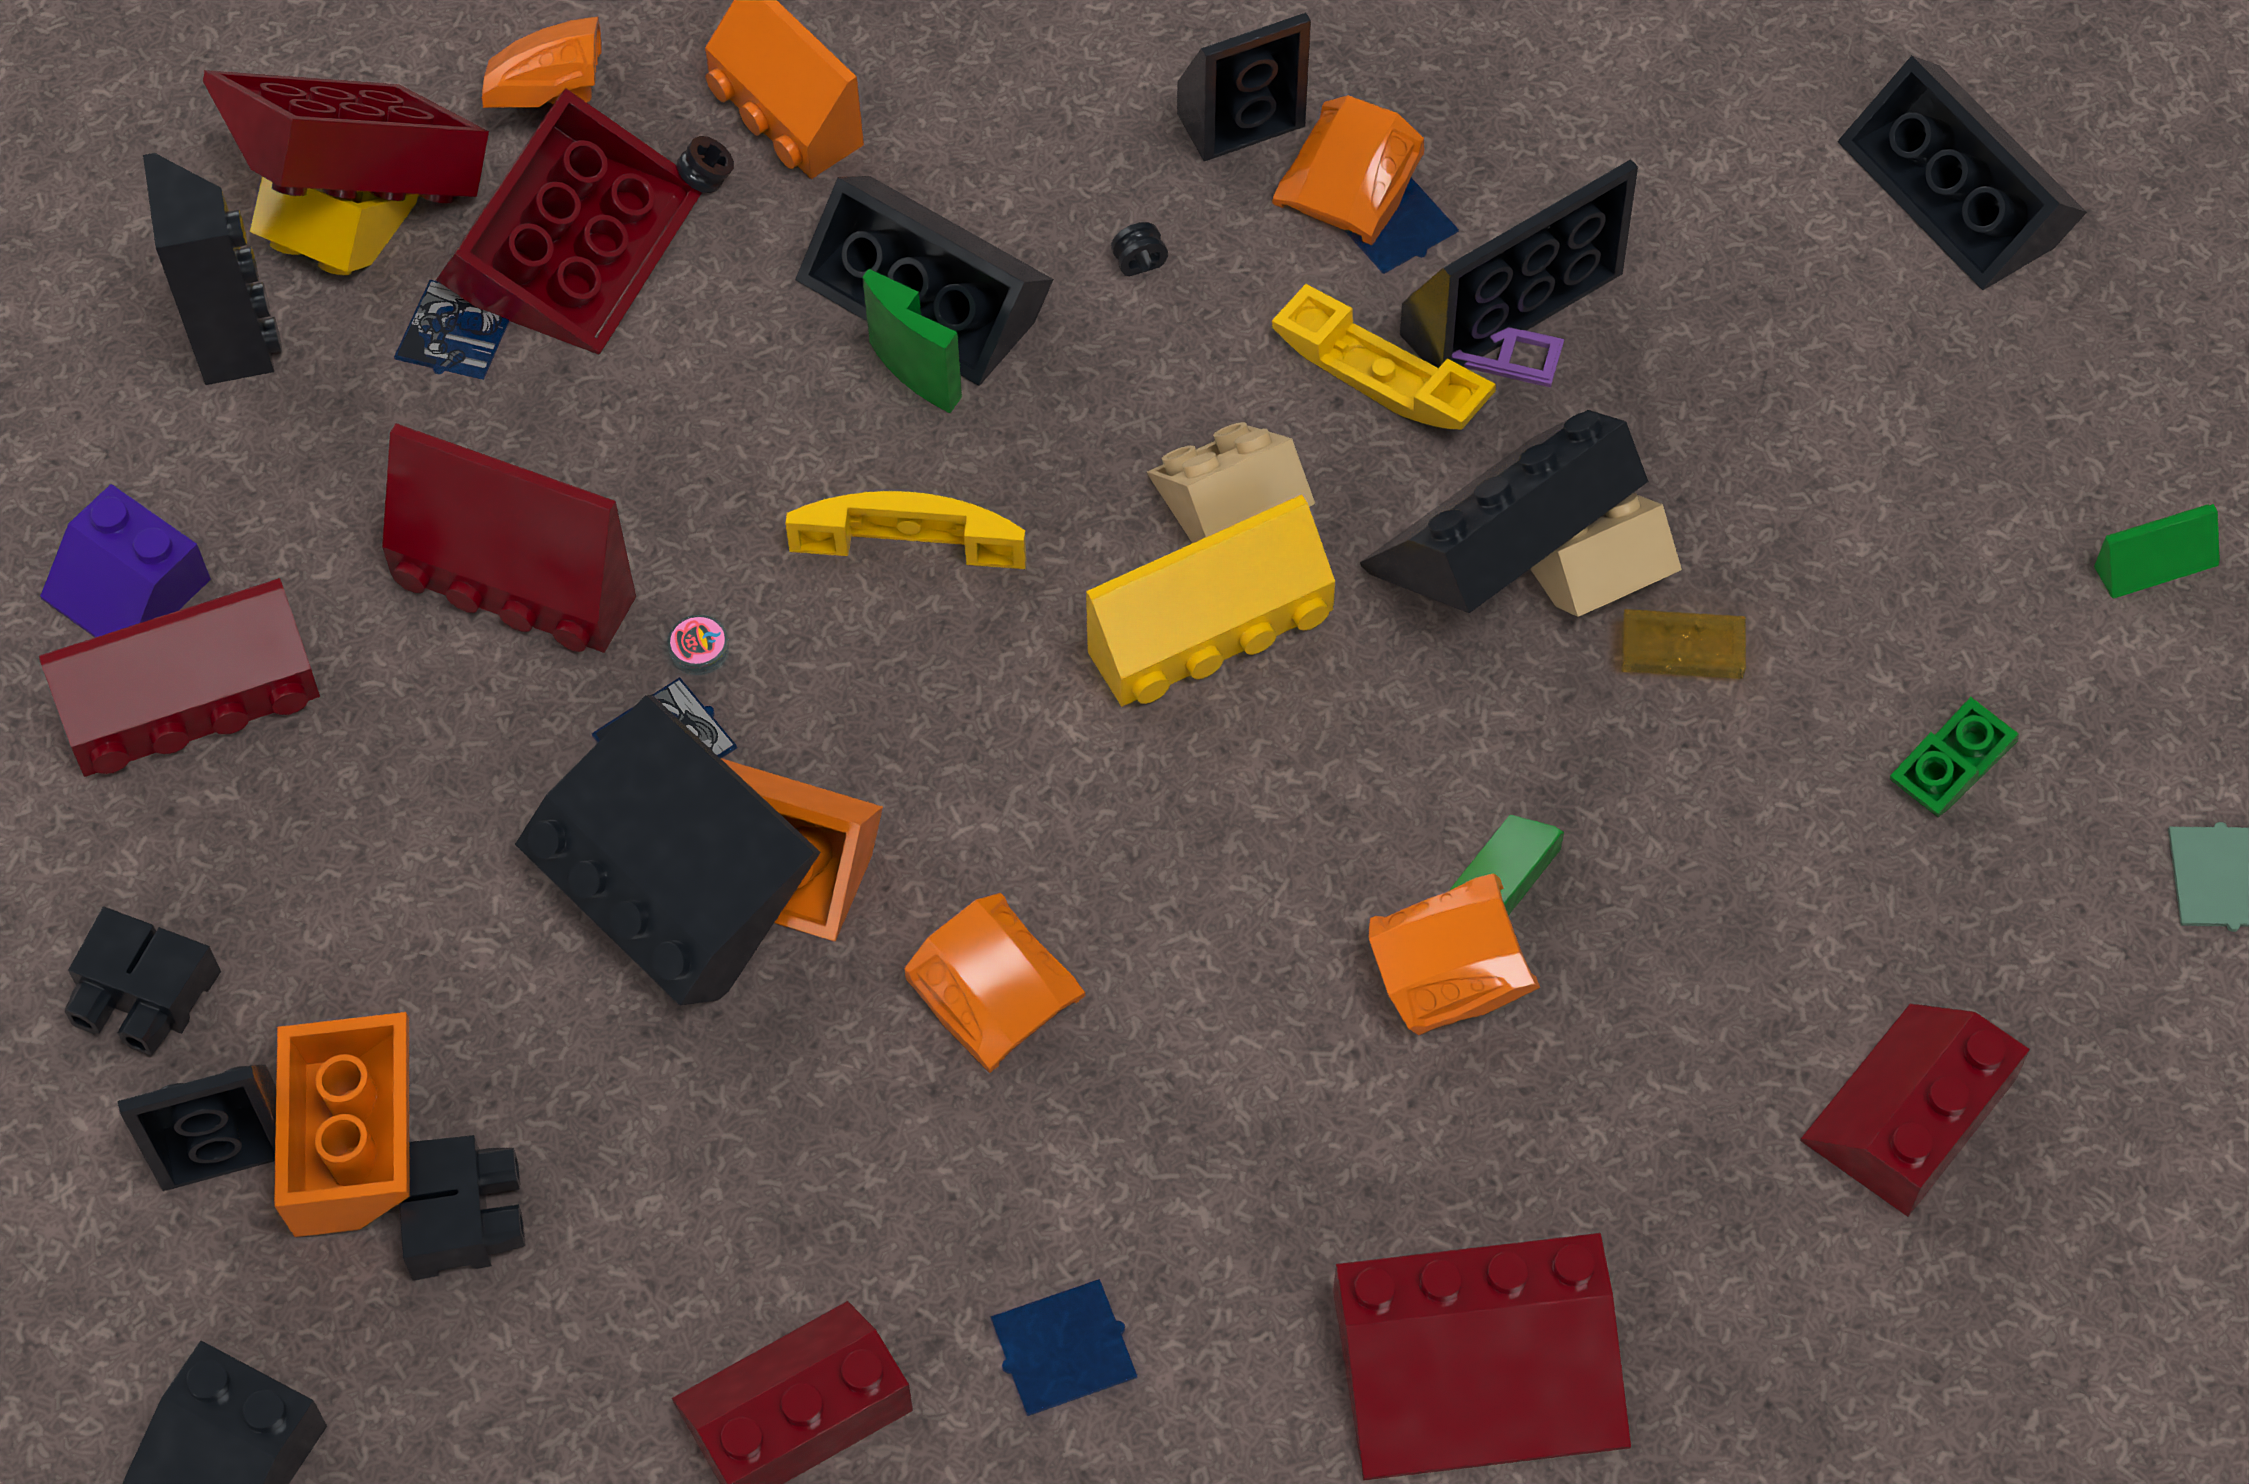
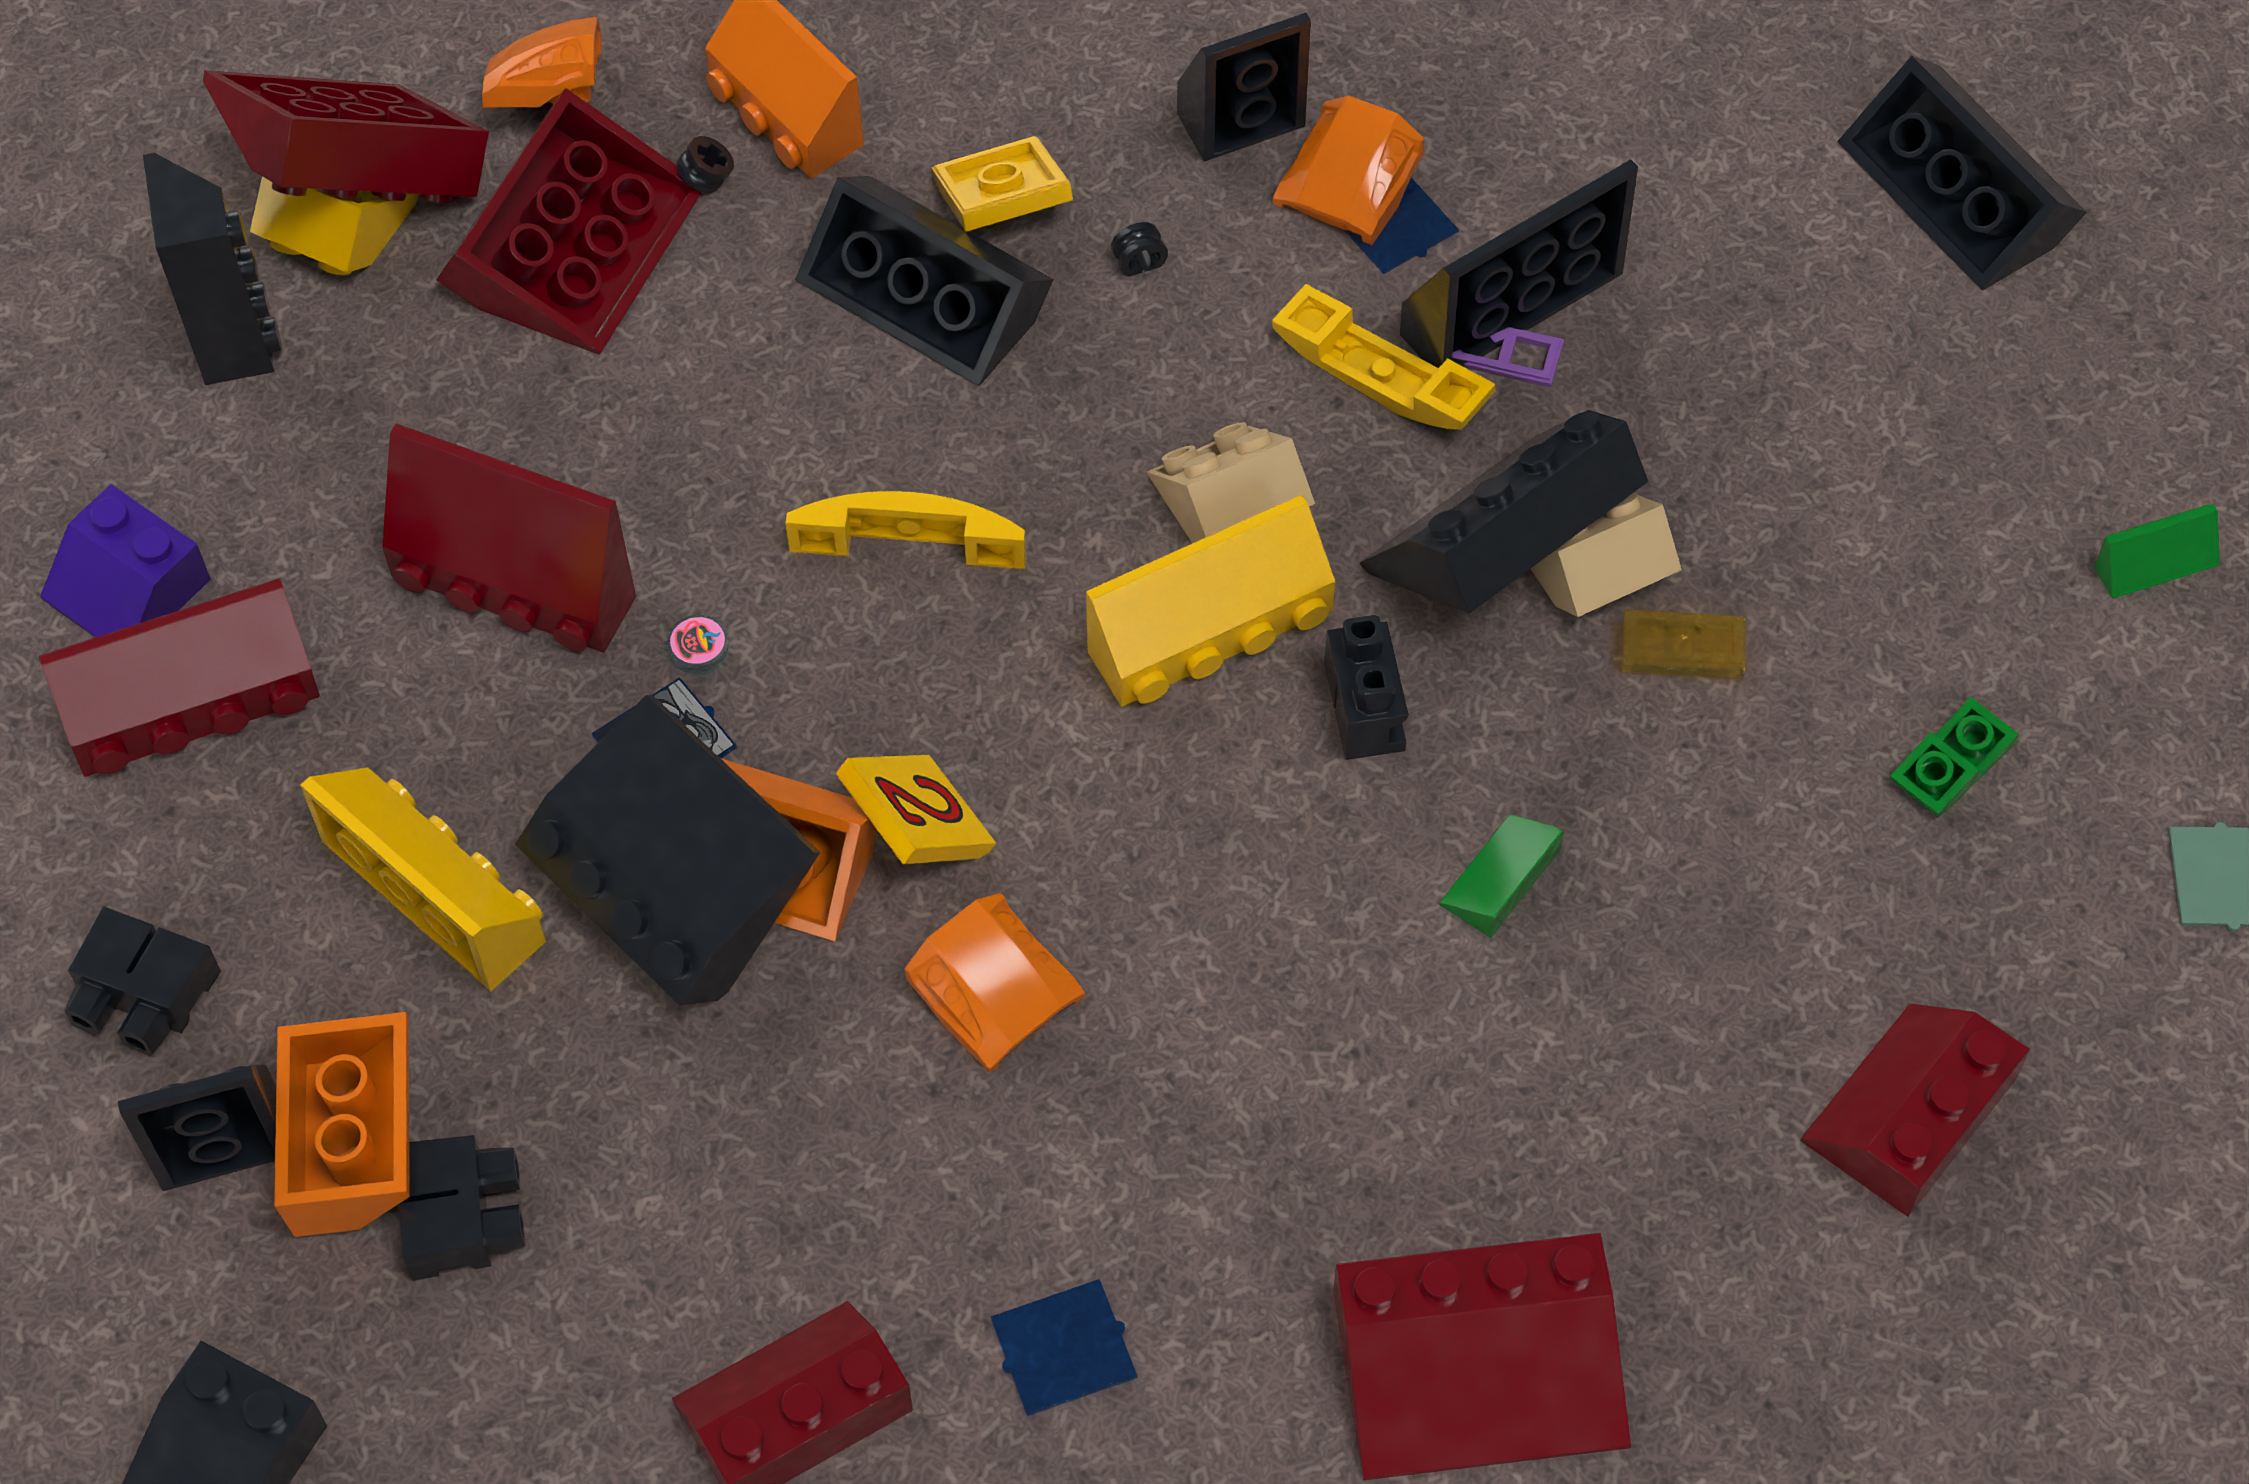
piece [394,280,509,380] -> none
green slope [863,269,962,413] -> none
orange slope [1369,873,1540,1035] -> none
none -> yellow slope [300,767,546,992]
none -> yellow tile [836,755,997,864]
none -> yellow tile [931,136,1073,232]
none -> black hips [1324,615,1409,760]

